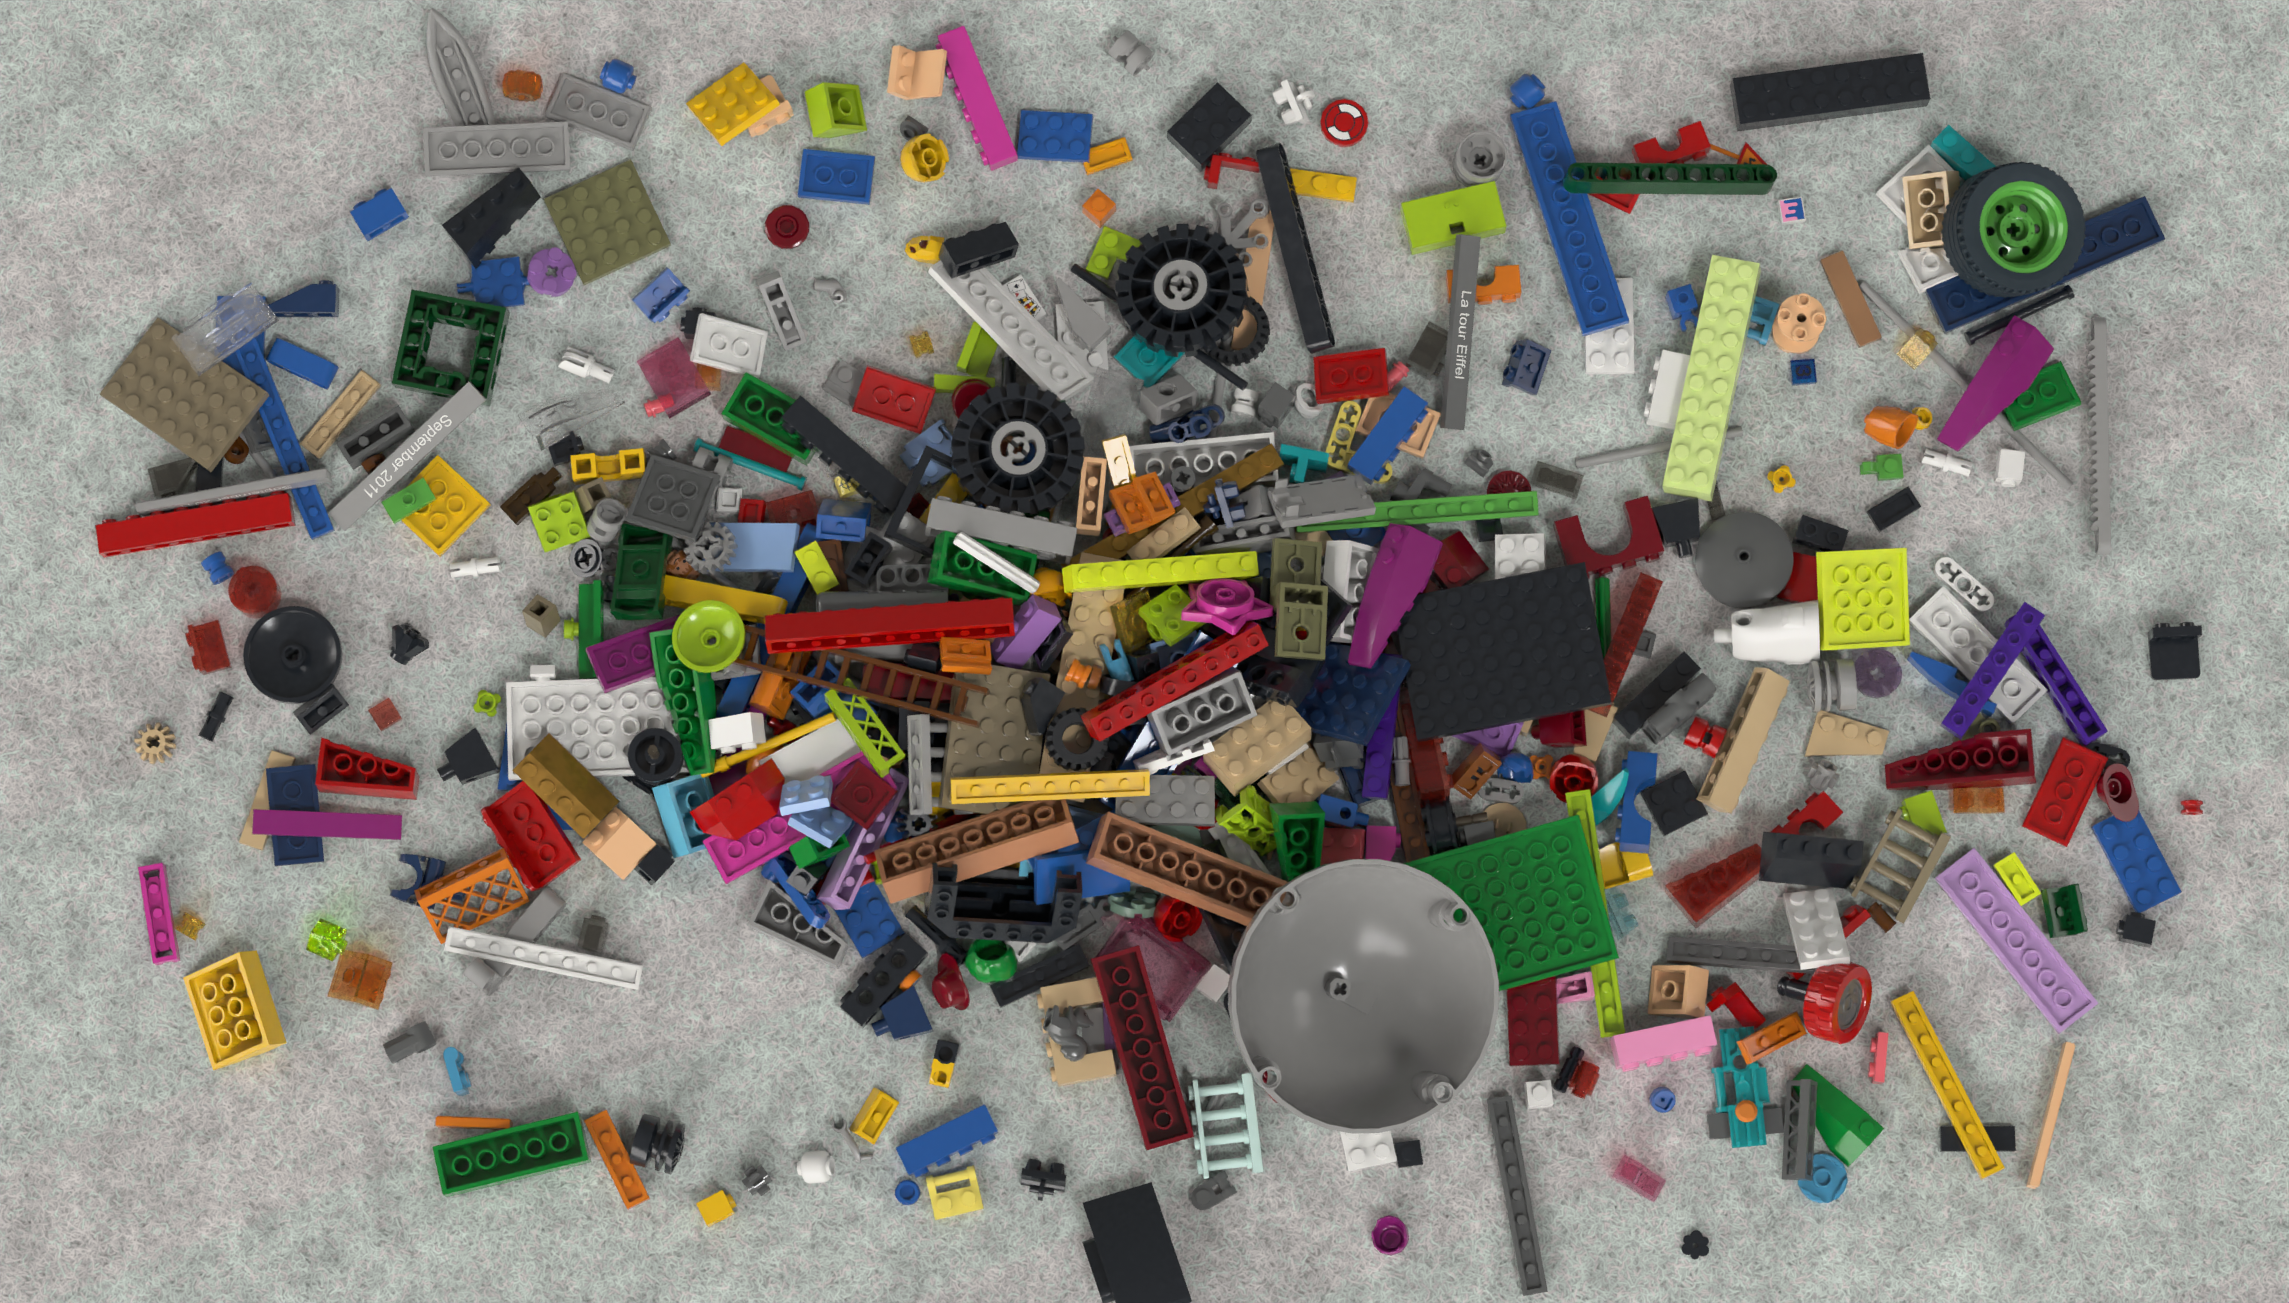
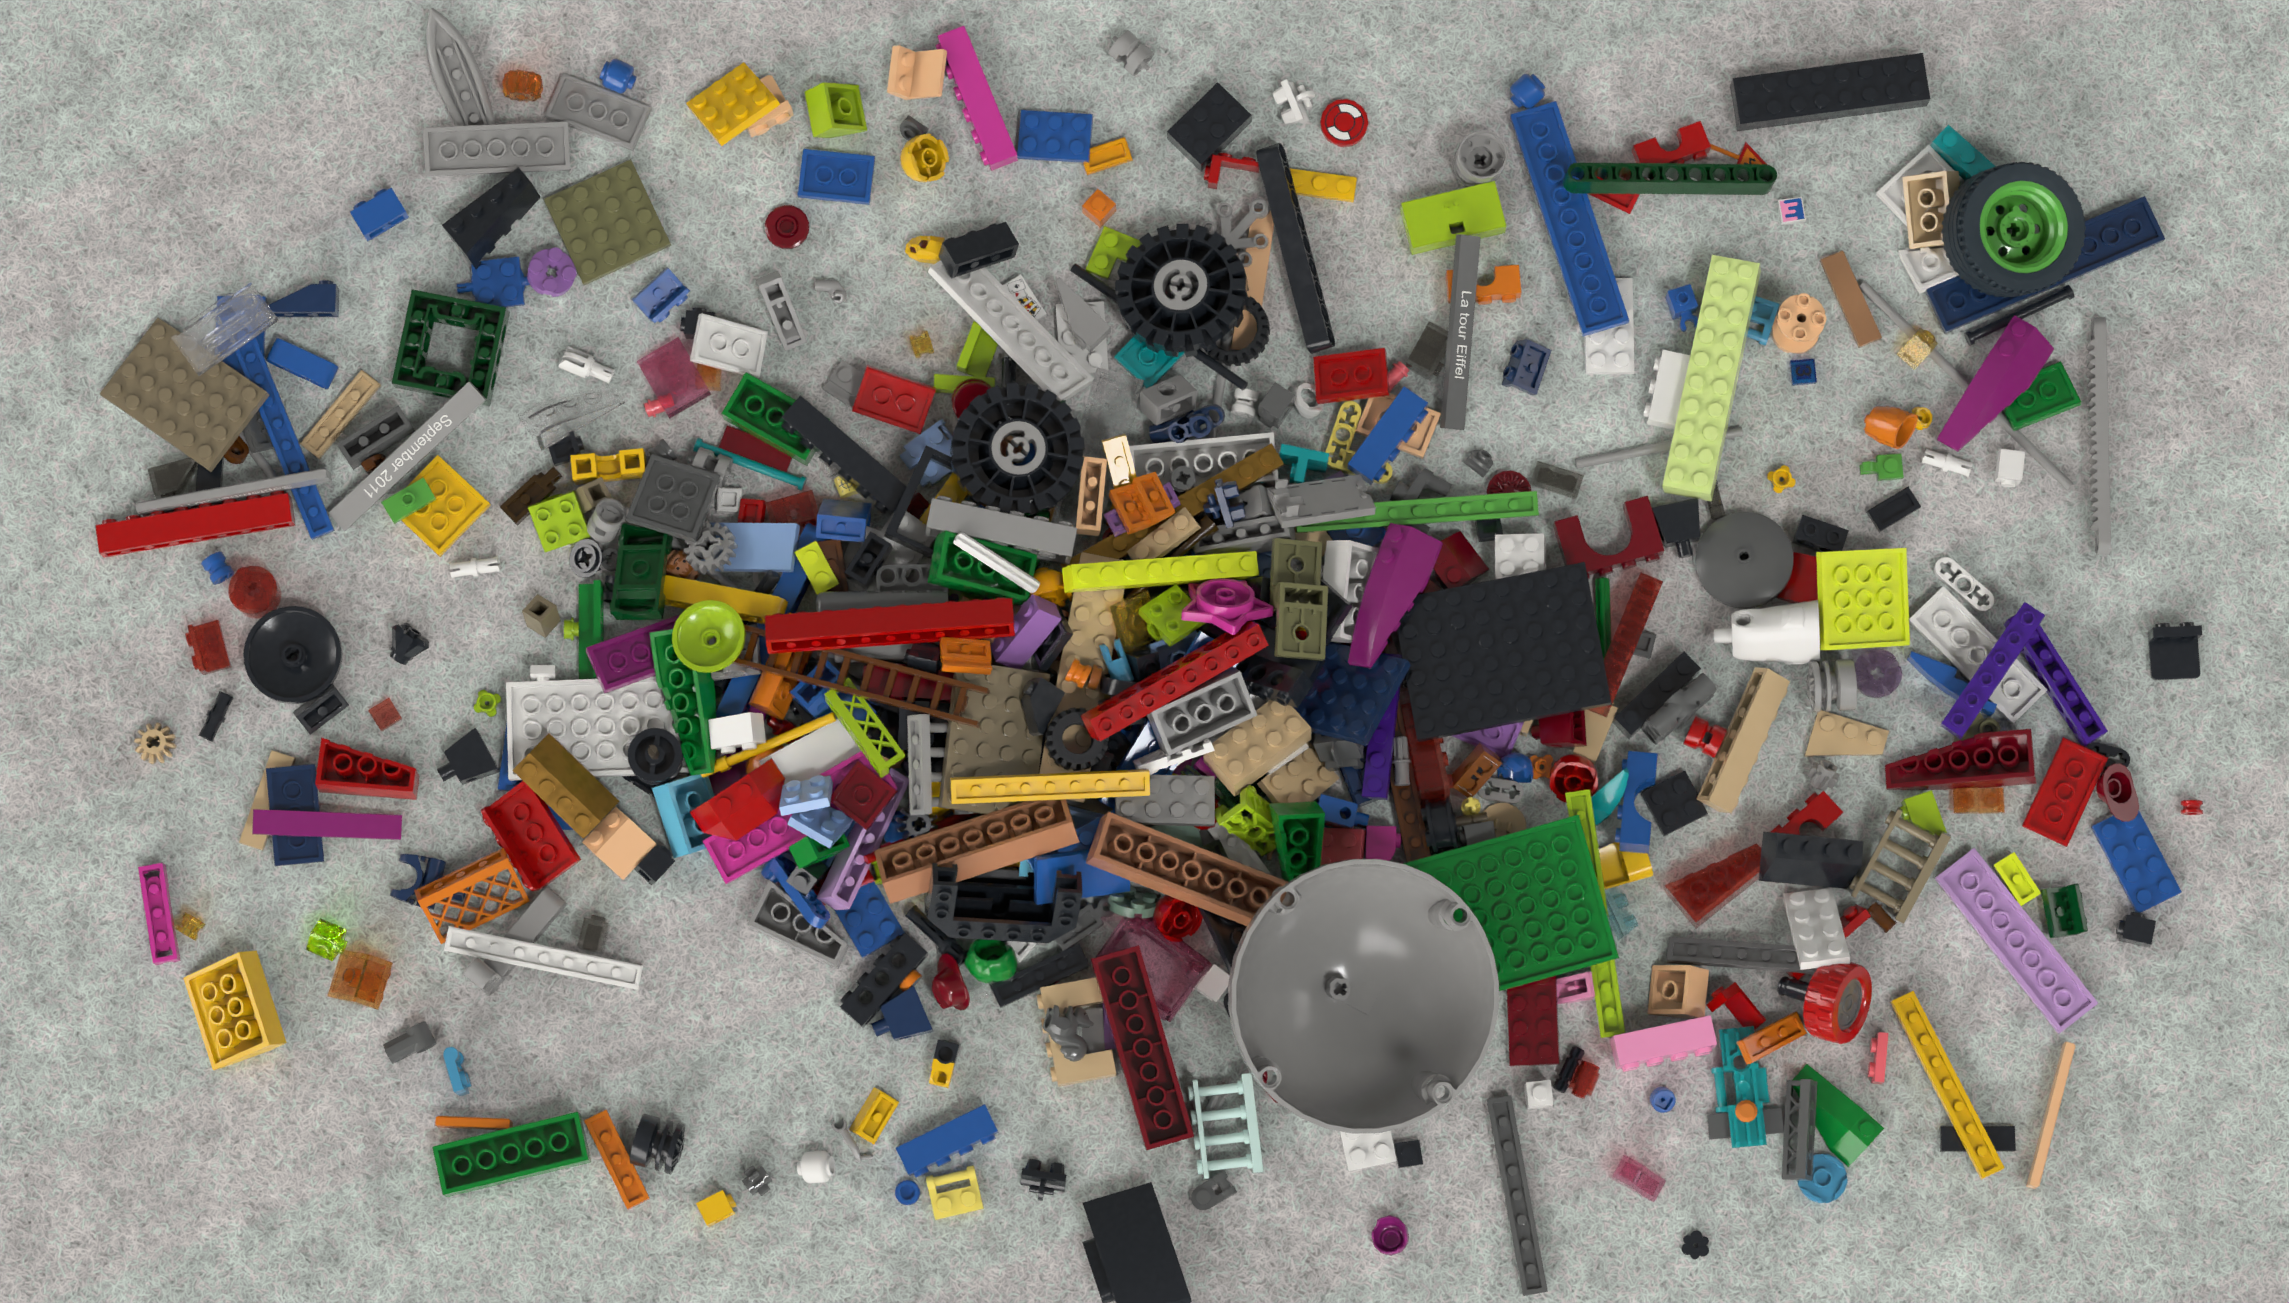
none -> light yellow axle [1461,797,1481,816]

